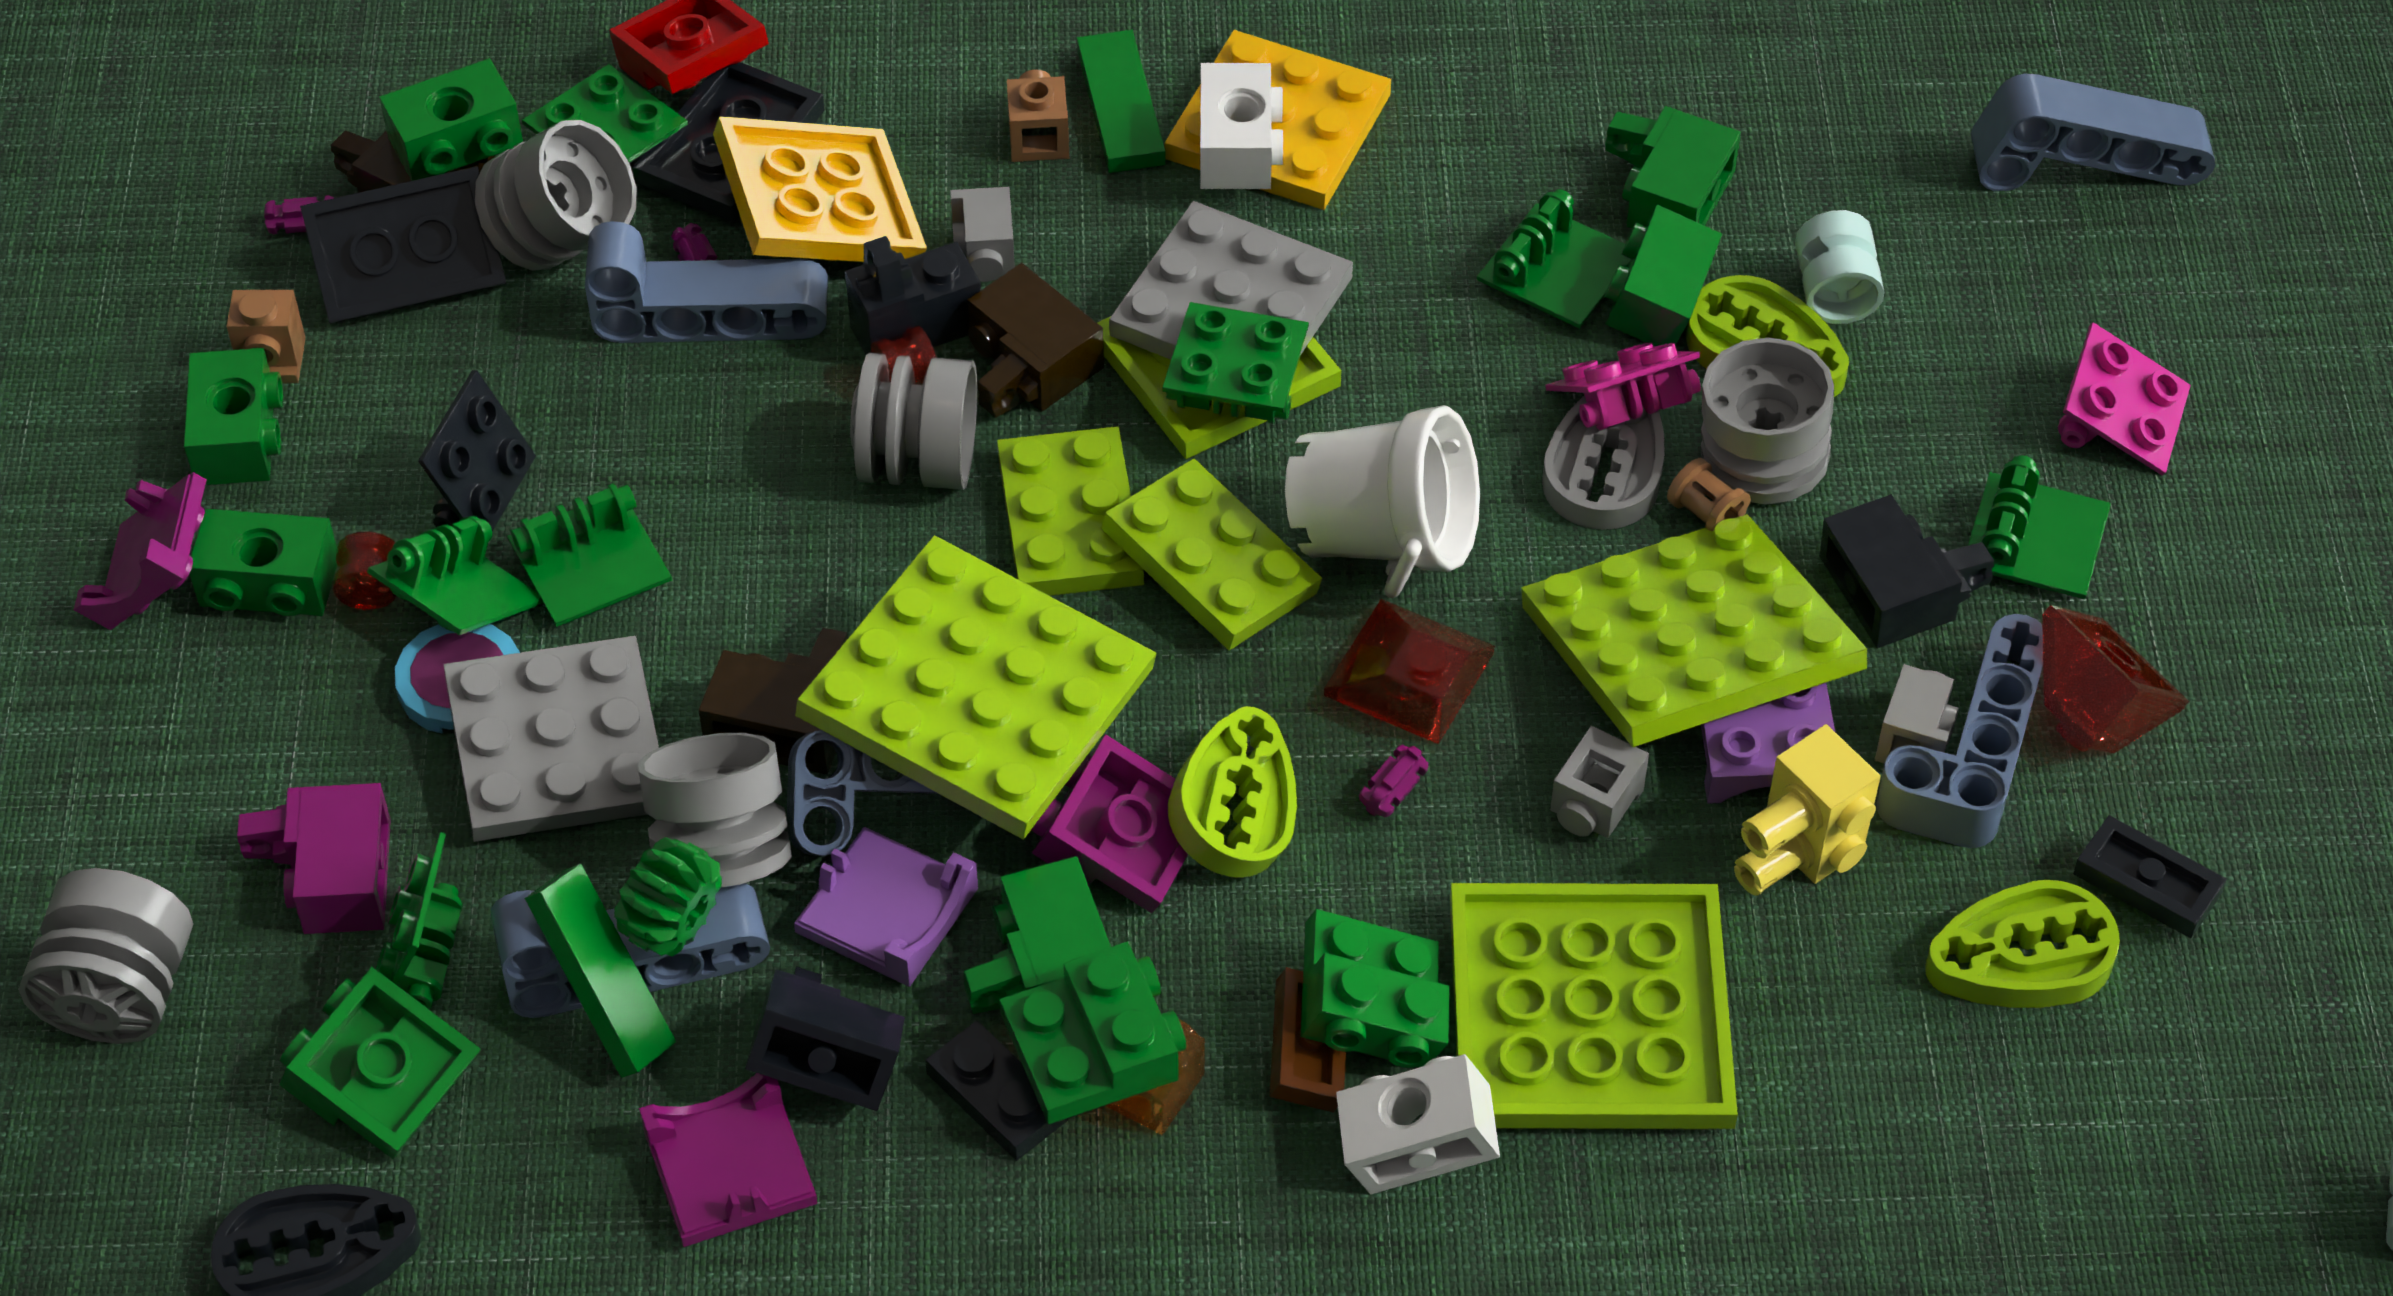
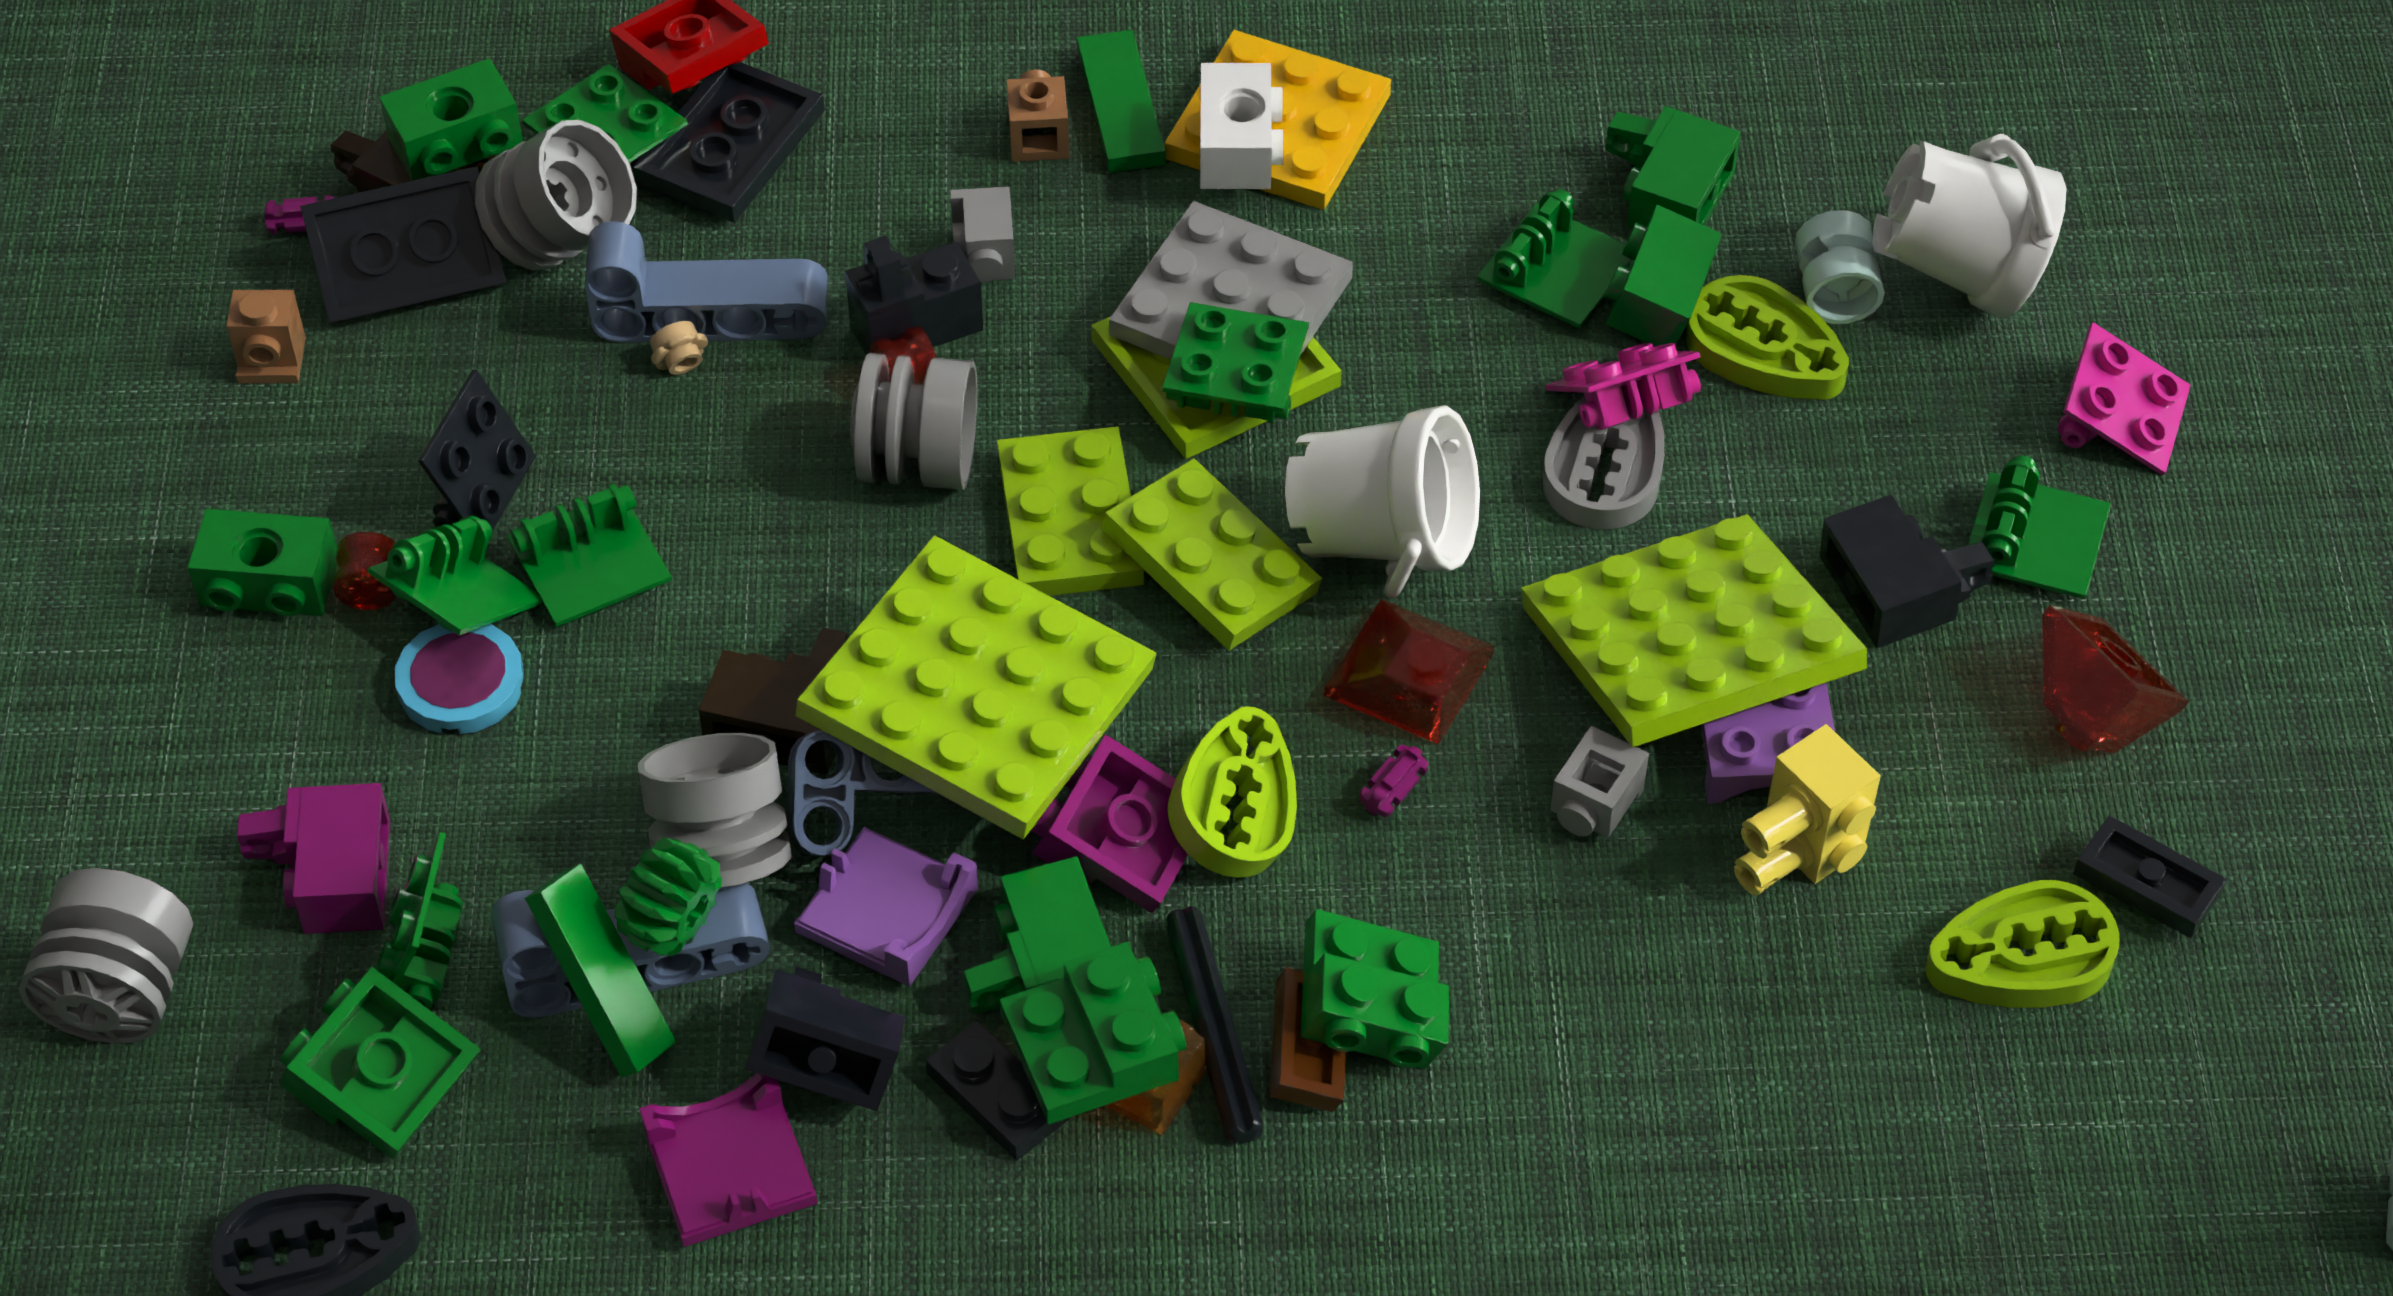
magenta piece [73,472,207,630] -> none
green brick [184,348,283,485] -> none
light grey plate [444,636,659,842] -> none
magenta piece [671,223,718,261] -> none
yellow plate [713,117,927,262] -> none
dark brown hinge [968,262,1104,418] -> none
white brick [1336,1054,1500,1194] -> none
lime plate [1450,883,1738,1129] -> none
medium nougat bush [1667,458,1751,531] -> none
light grey wheel [1701,337,1834,504] -> none
light grey brick [1875,664,1959,763] -> none
sand blue beam [1876,614,2049,848] -> none
sand blue beam [1970,74,2215,191] -> none
none -> tan plate [649,321,708,375]
none -> black axle [1167,906,1263,1145]
none -> white piece [1872,134,2066,319]

